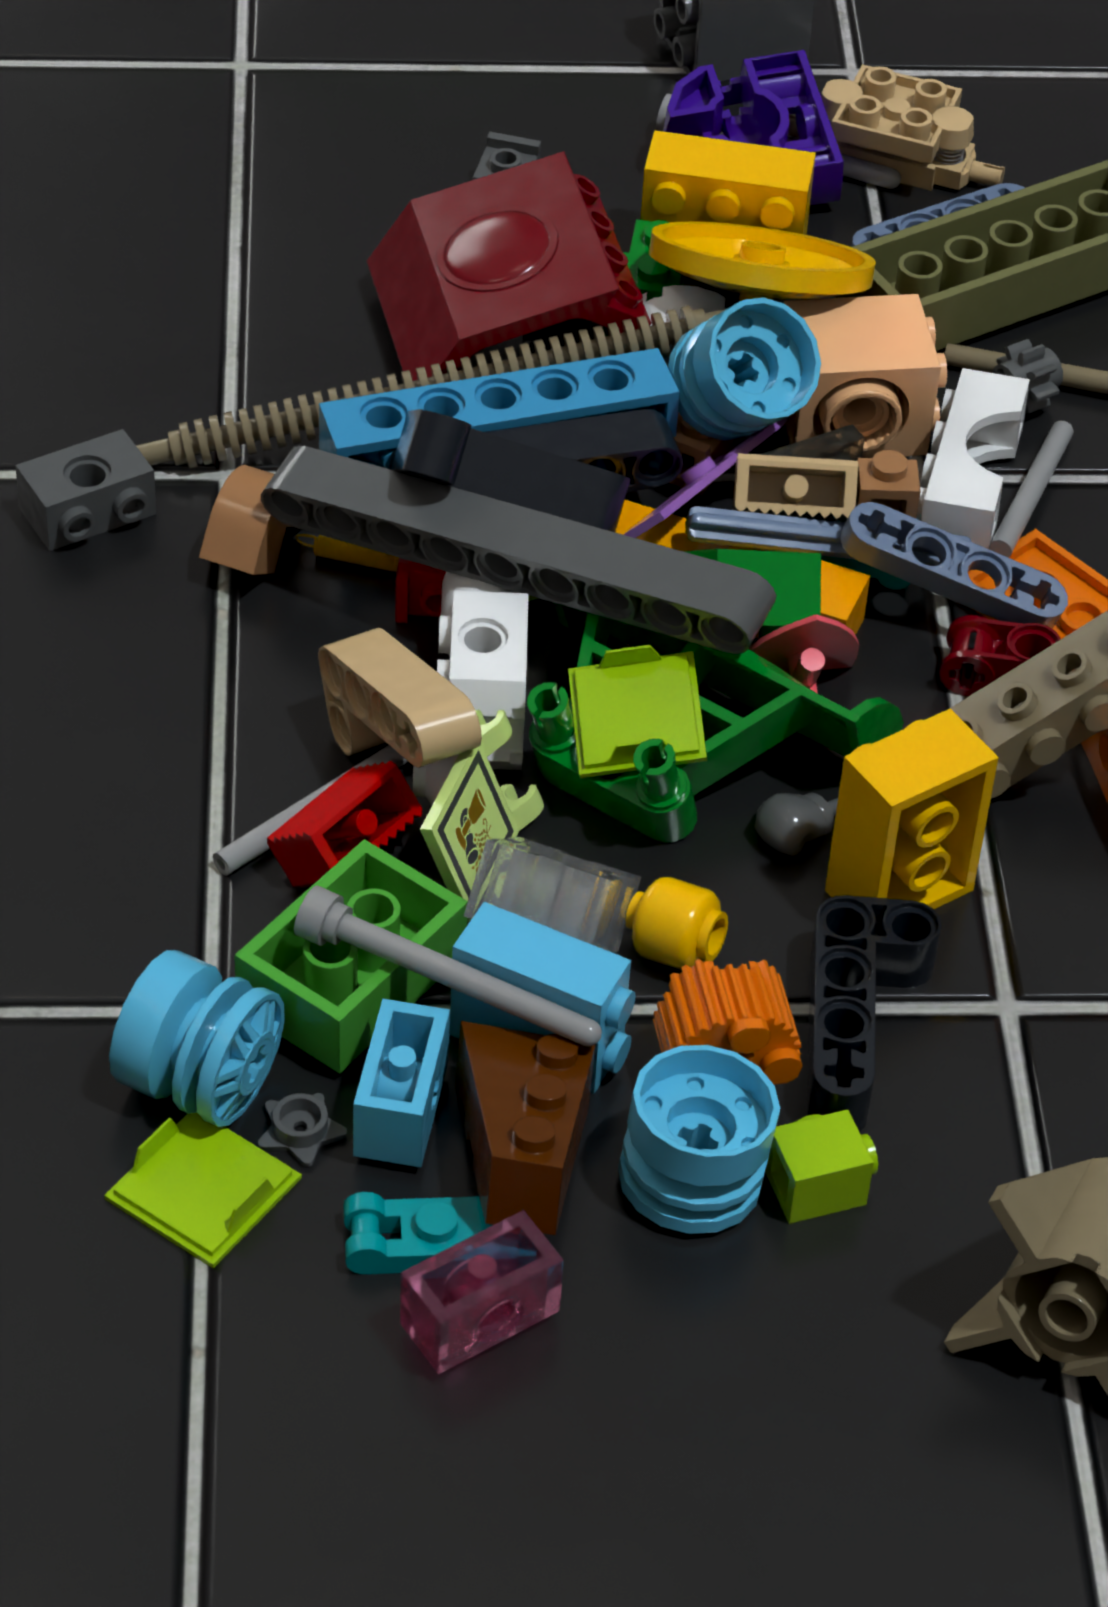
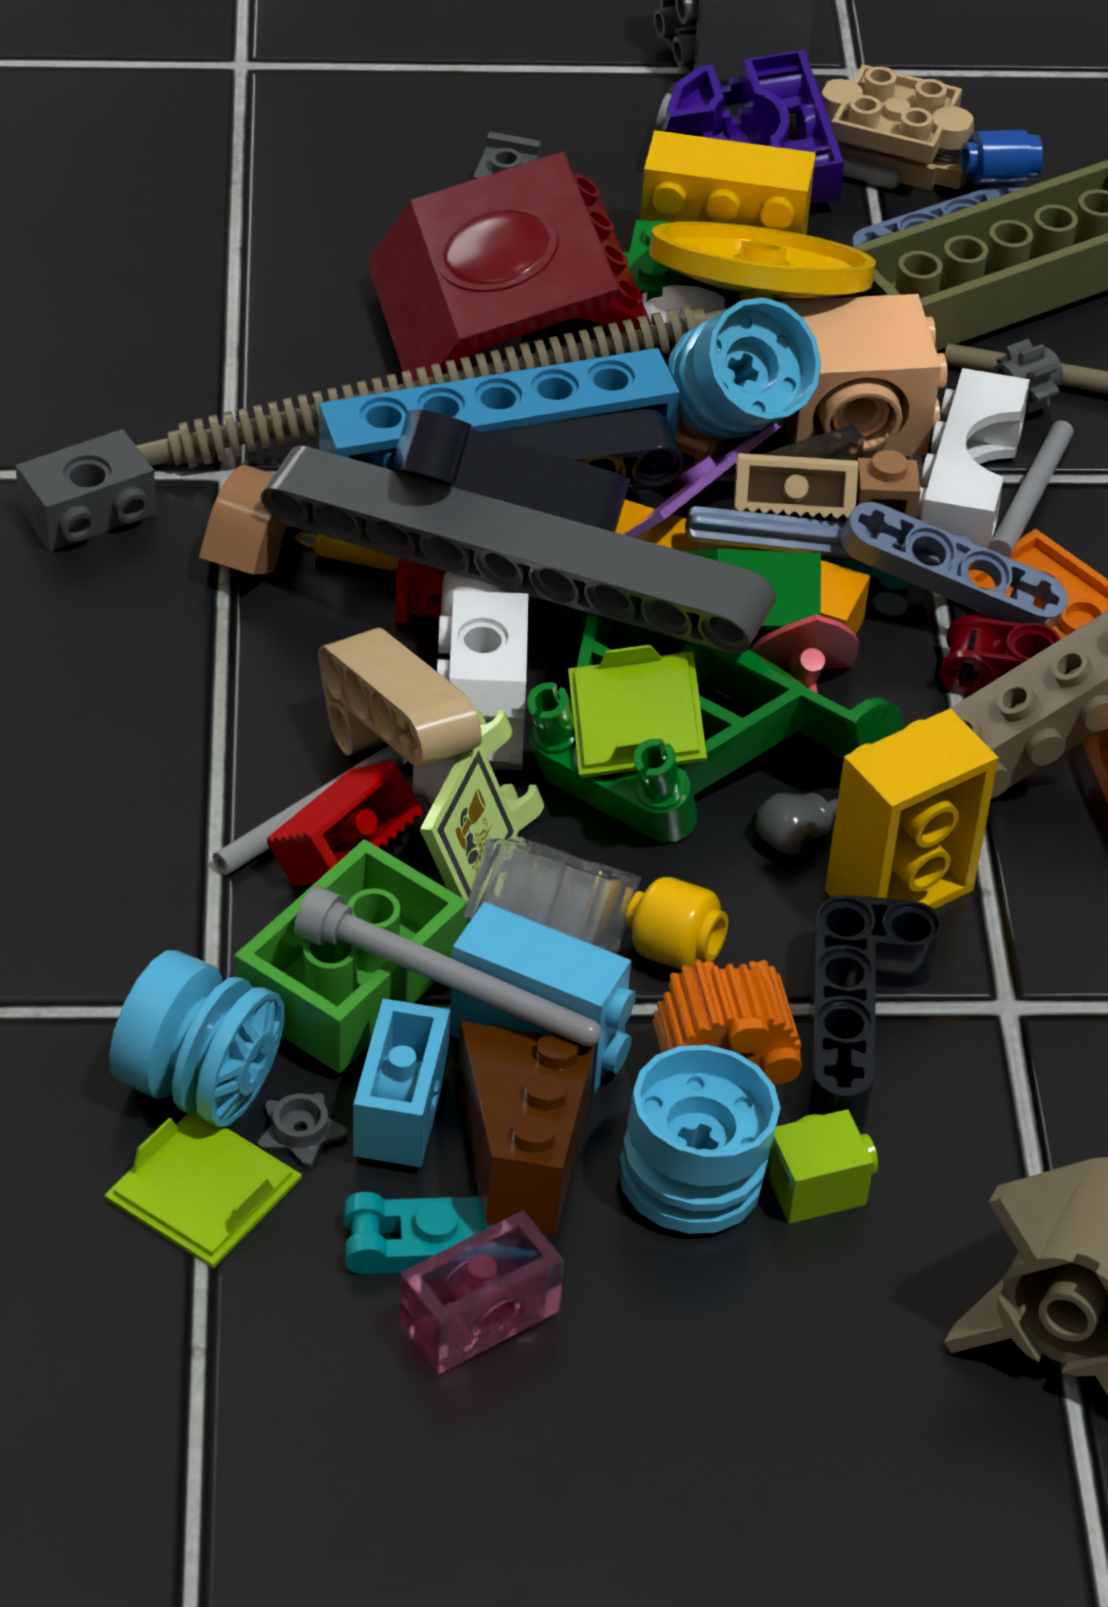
none -> blue brick [960,130,1043,185]

